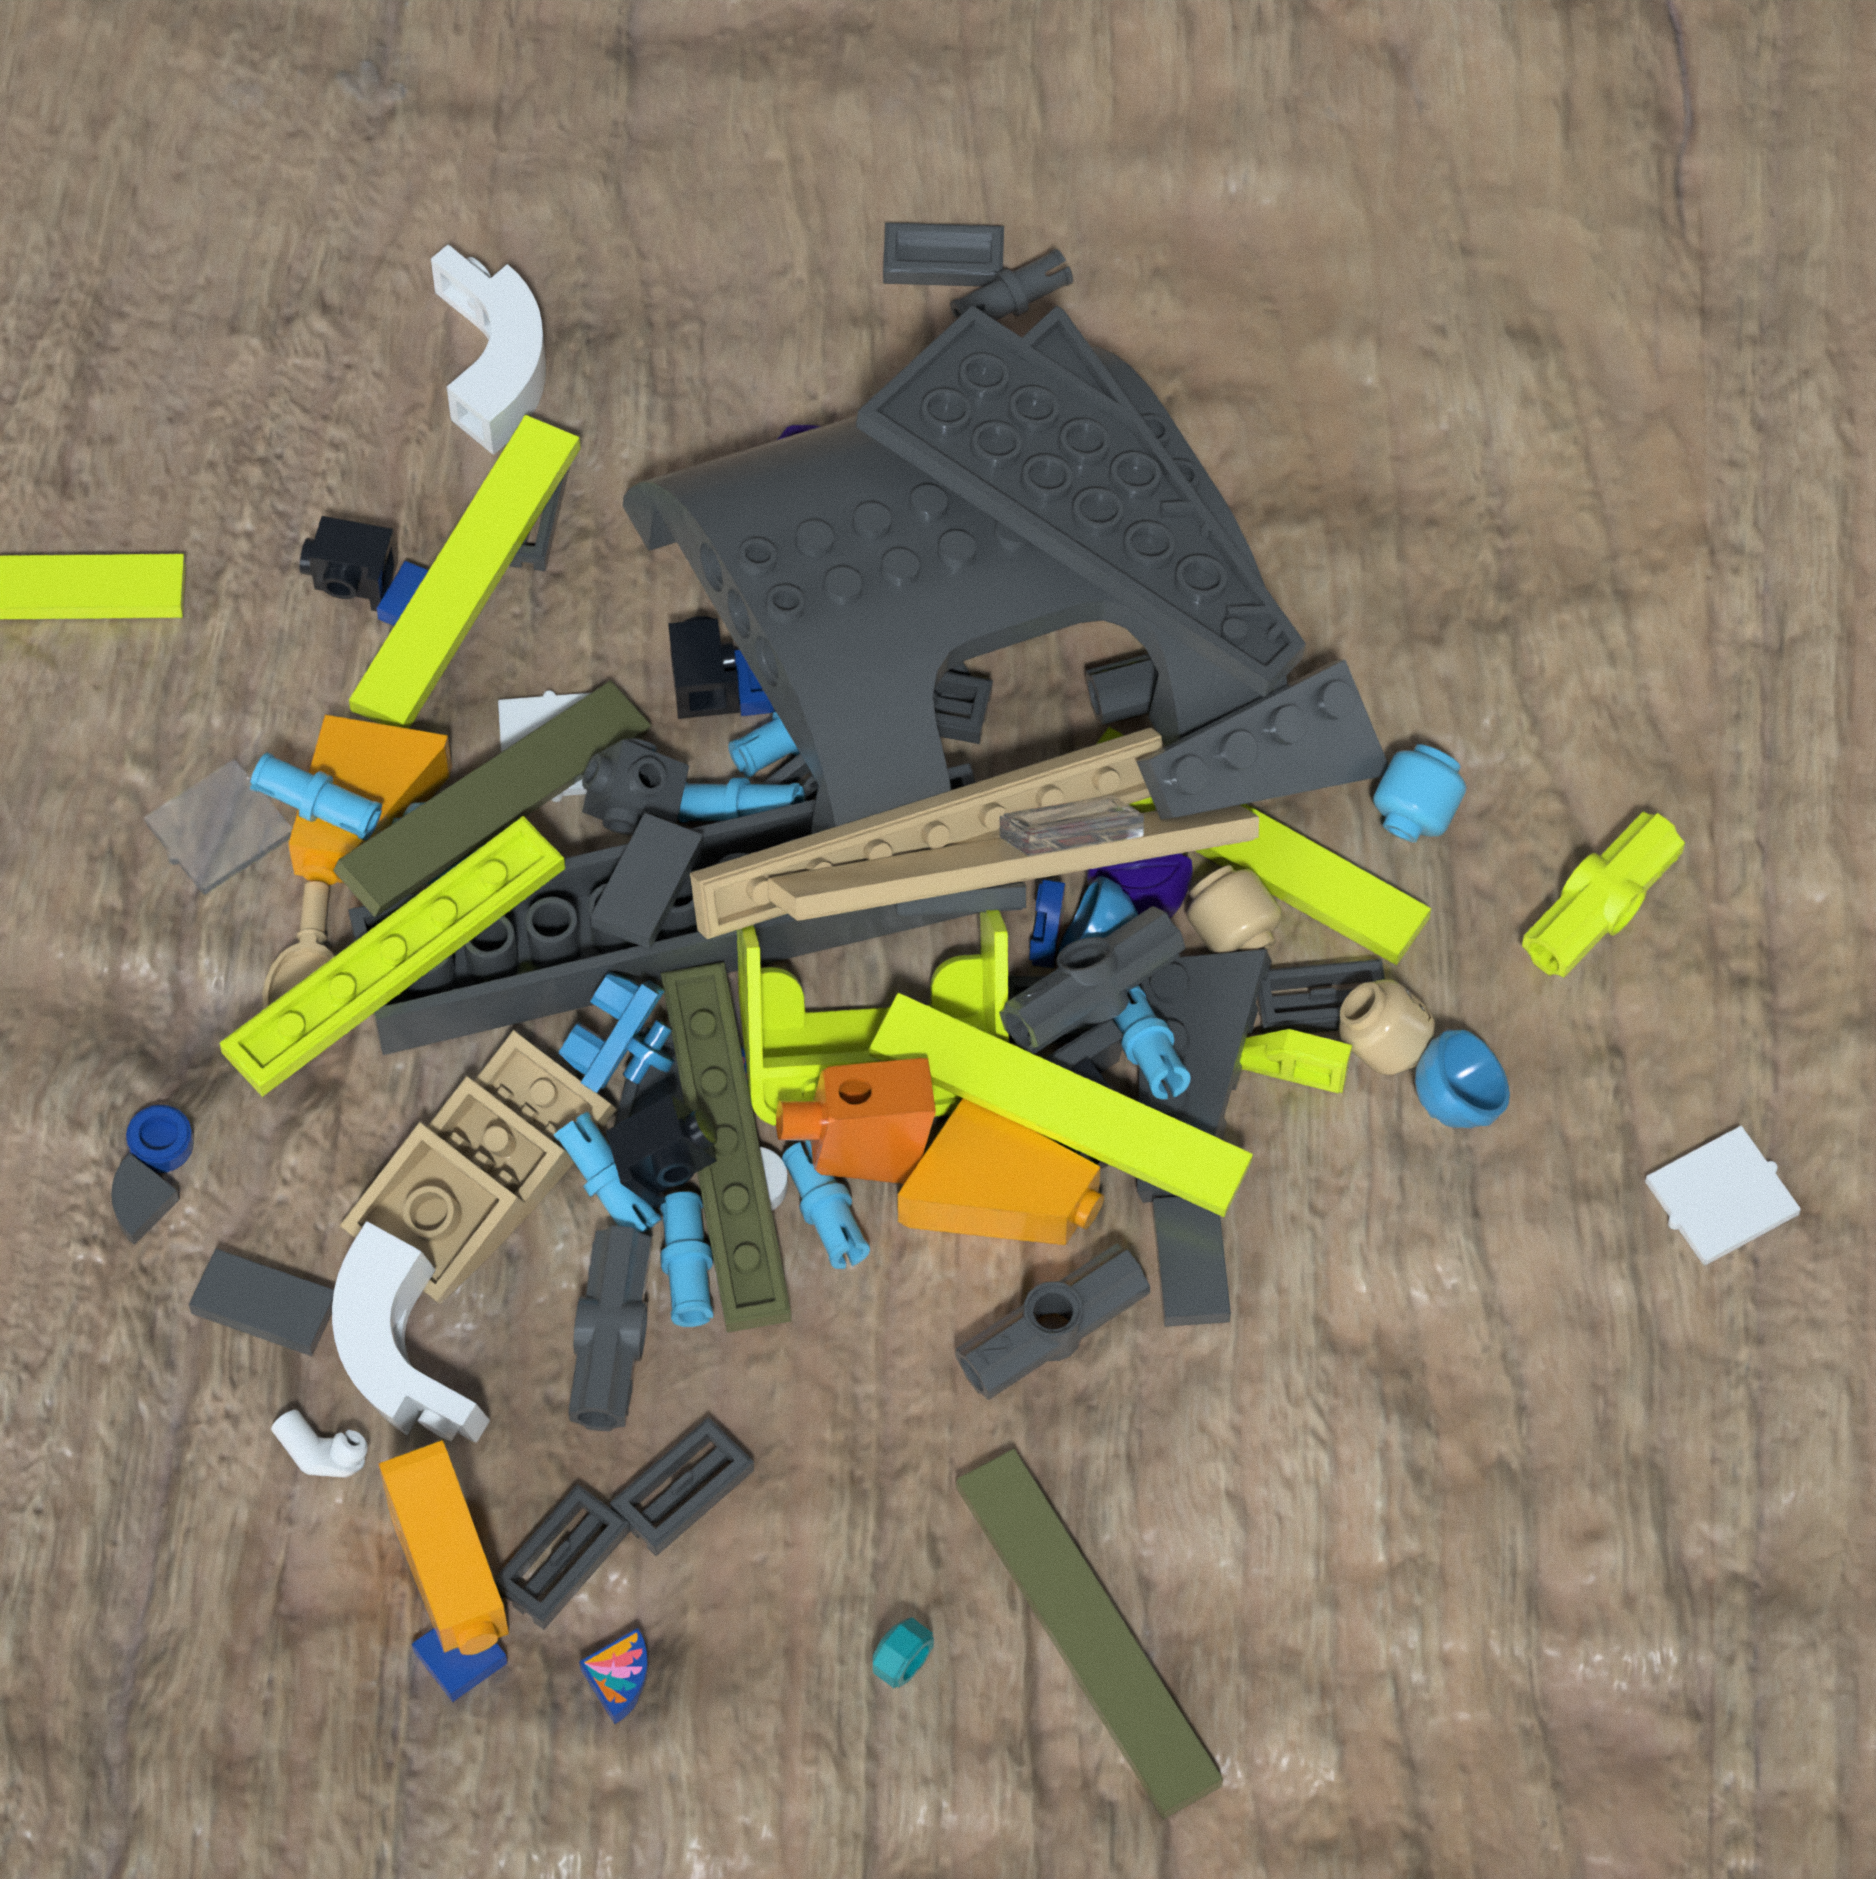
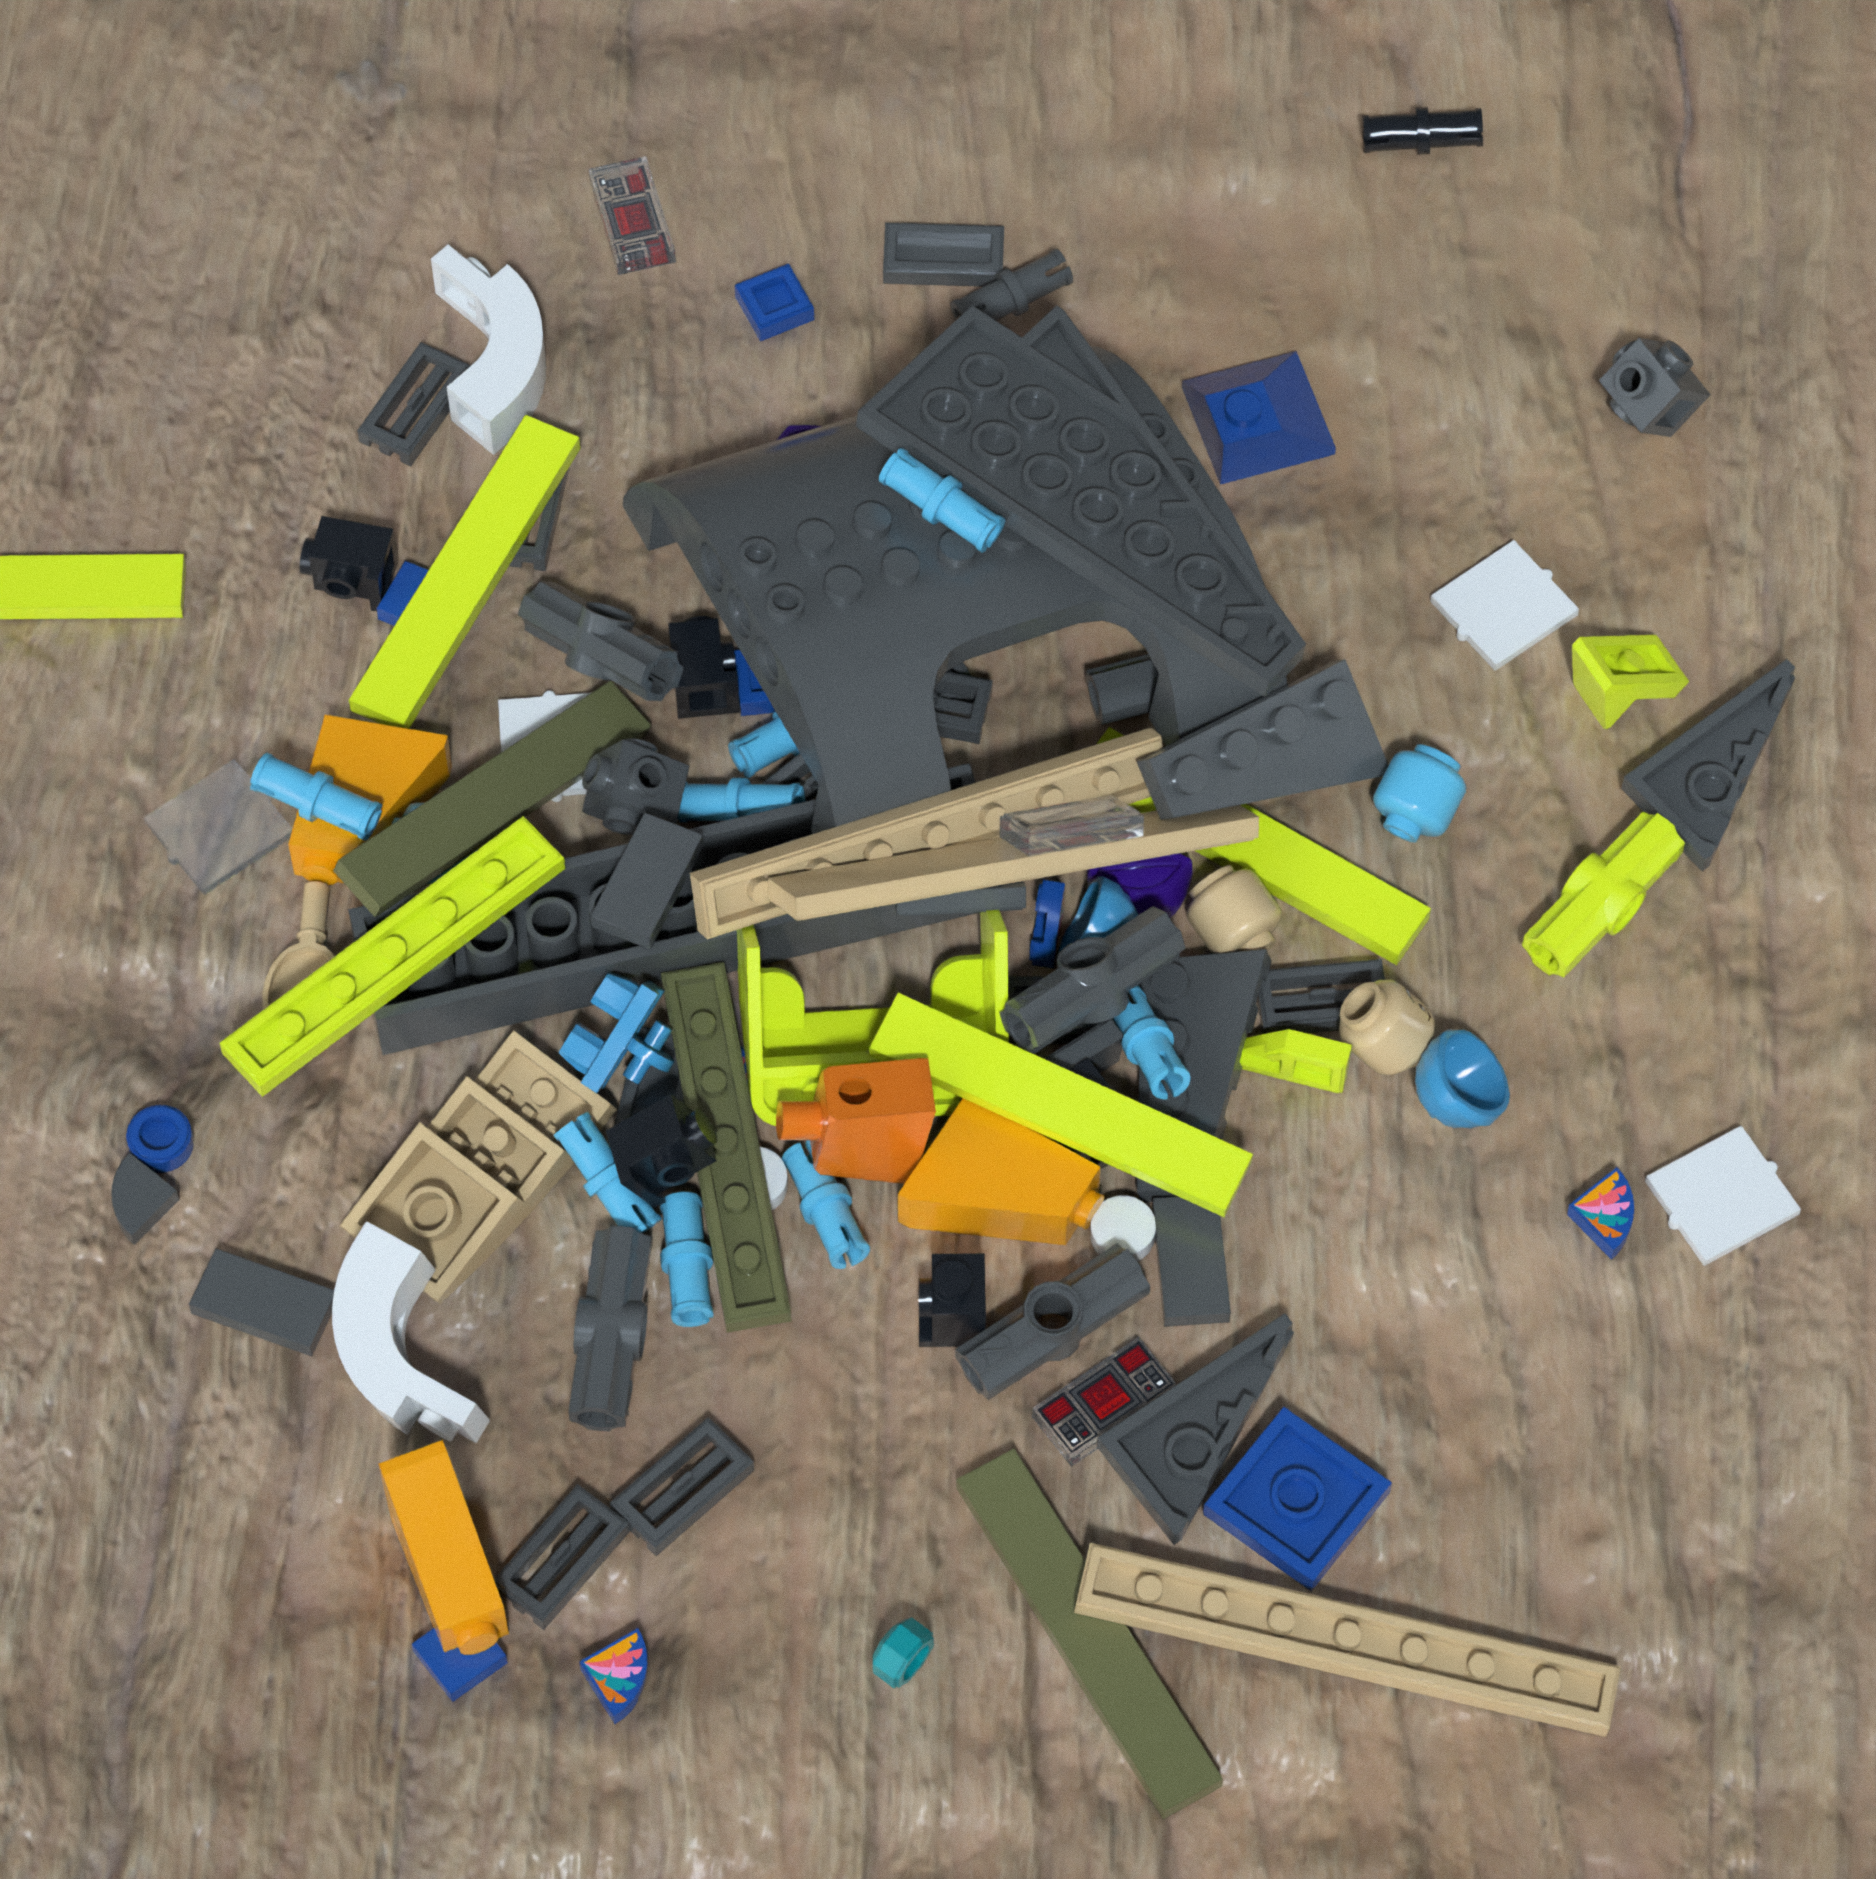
white arm [271,1410,368,1478] -> none
none -> dark grey tile [357,342,471,467]
none -> dark grey piece [518,581,684,701]
none -> clear tile [589,156,676,275]
none -> blue tile [734,264,815,342]
none -> medium azure pin [879,448,1006,553]
none -> black brick [919,1253,986,1347]
none -> tile [1032,1337,1177,1467]
none -> tan tile [1074,1543,1621,1737]
none -> white tile [1090,1195,1156,1261]
none -> dark grey wing [1097,1313,1294,1545]
none -> blue slope [1182,351,1336,485]
none -> blue plate [1203,1407,1392,1592]
none -> black pin [1362,107,1483,155]
none -> white piece [1430,540,1579,671]
none -> tile [1567,1167,1634,1260]
none -> neon yellow slope [1572,635,1689,729]
none -> dark grey brick [1599,338,1711,437]
none -> dark grey wing [1621,659,1795,872]

